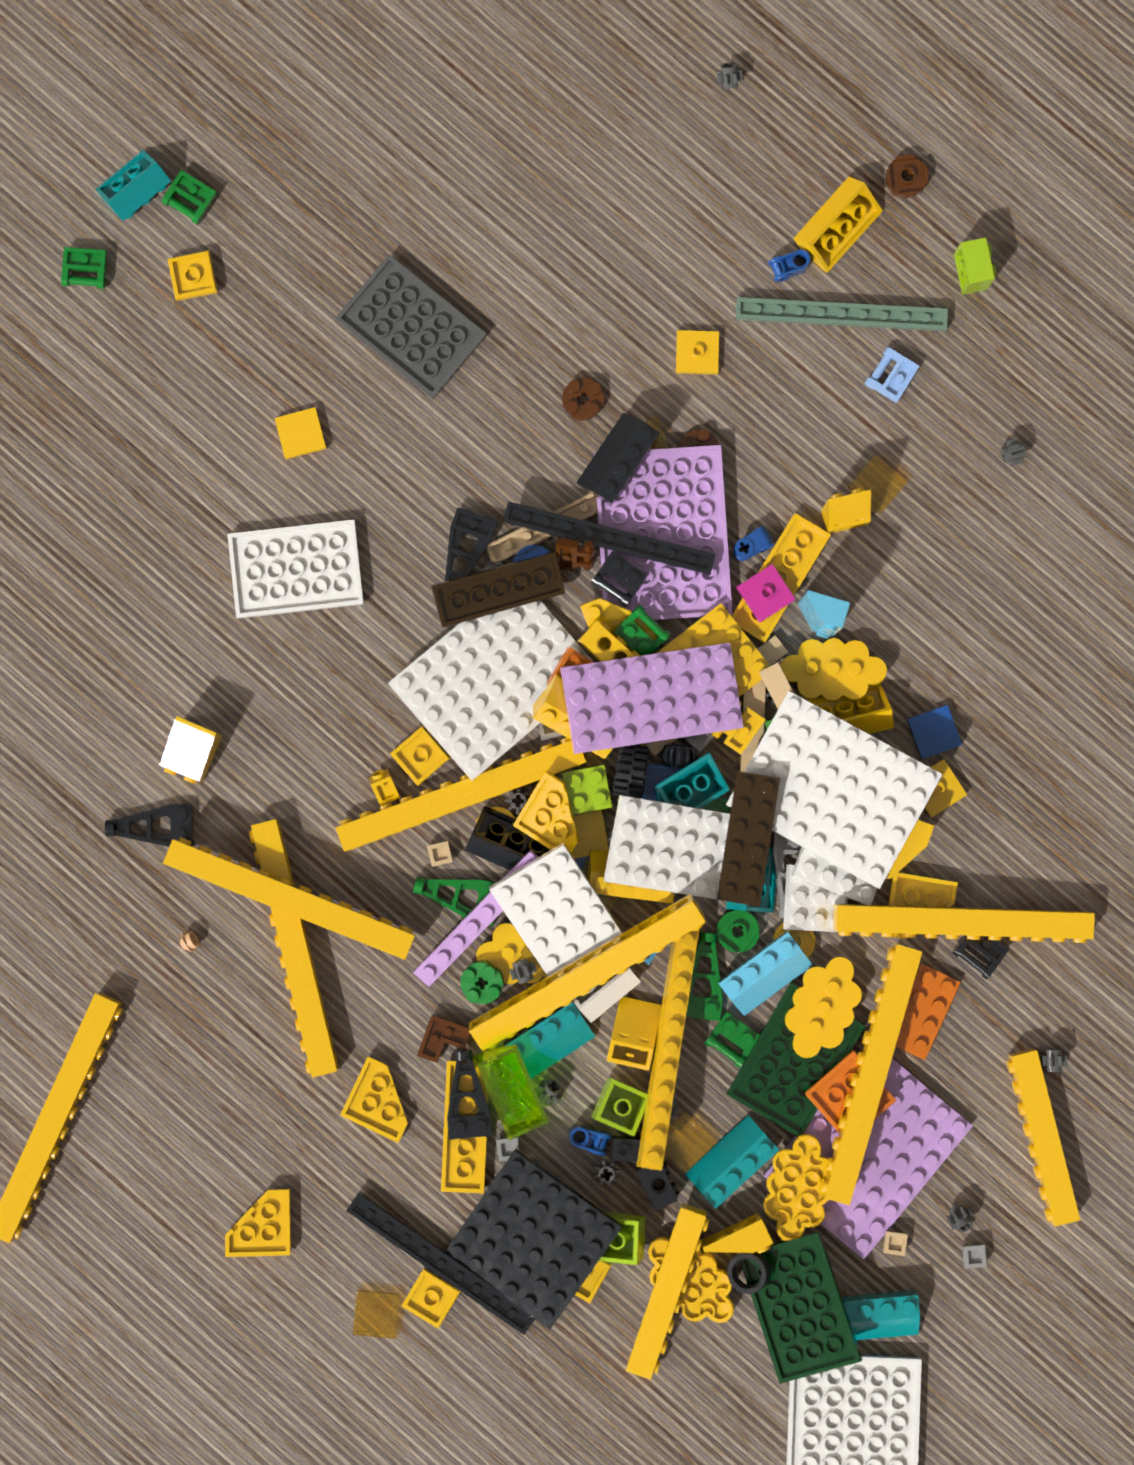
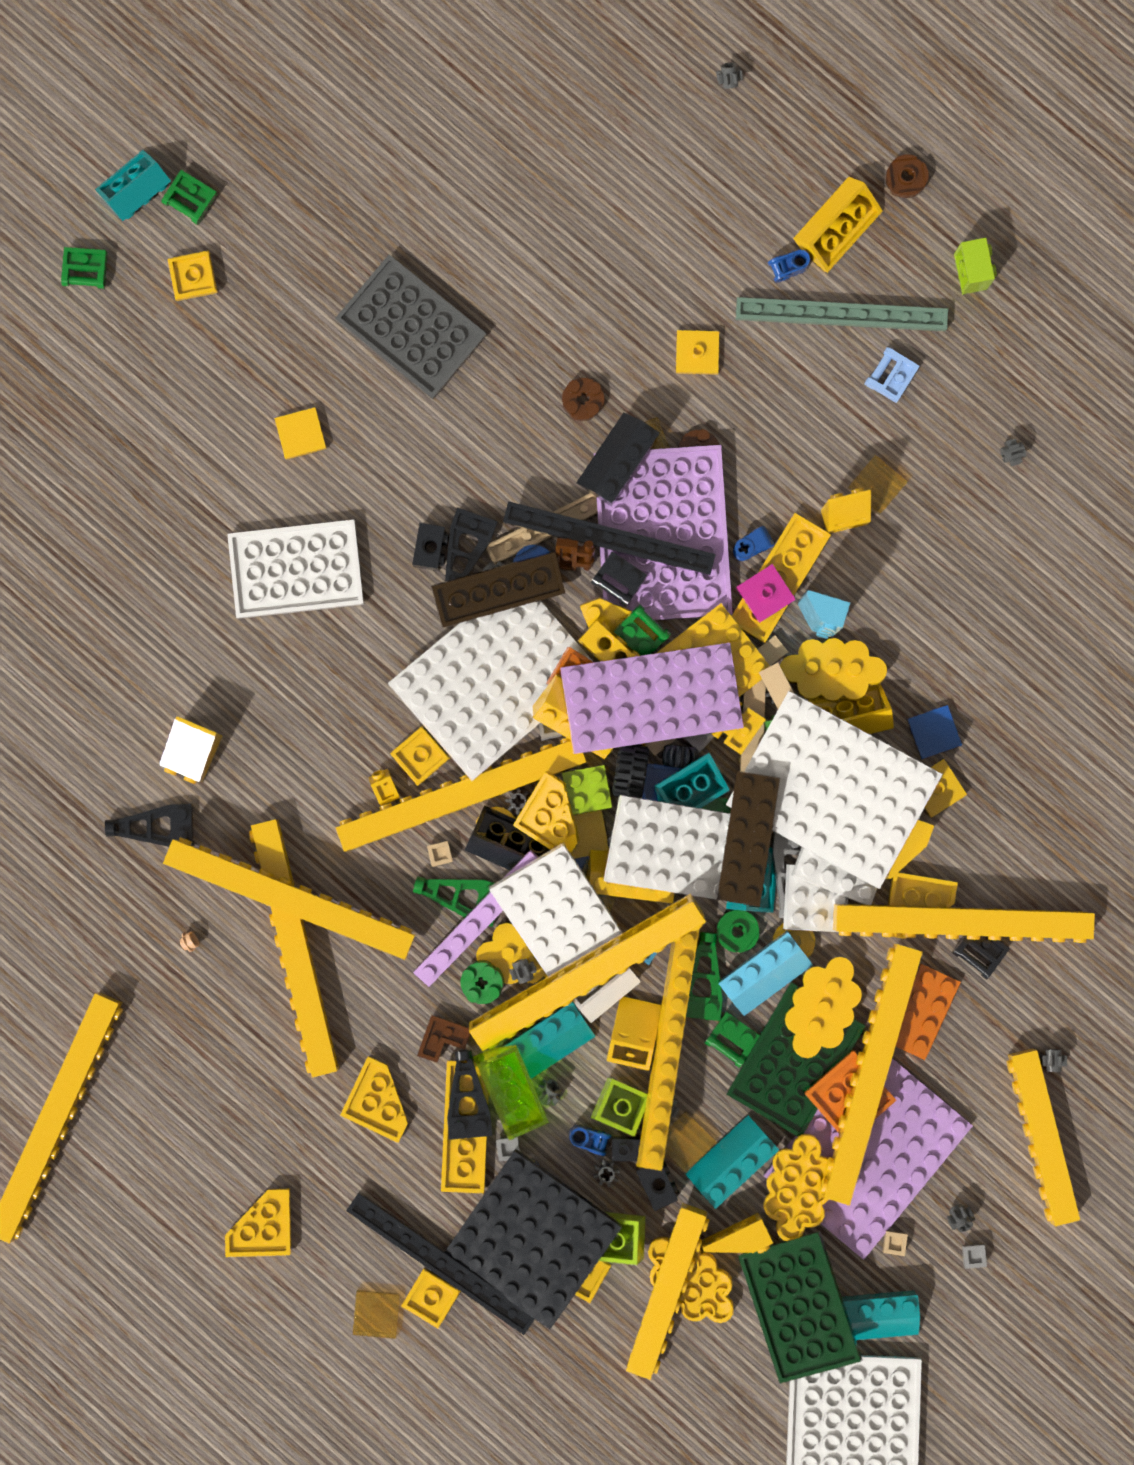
black tyre [727,1251,771,1294] -> none
none -> black brick [412,523,449,571]

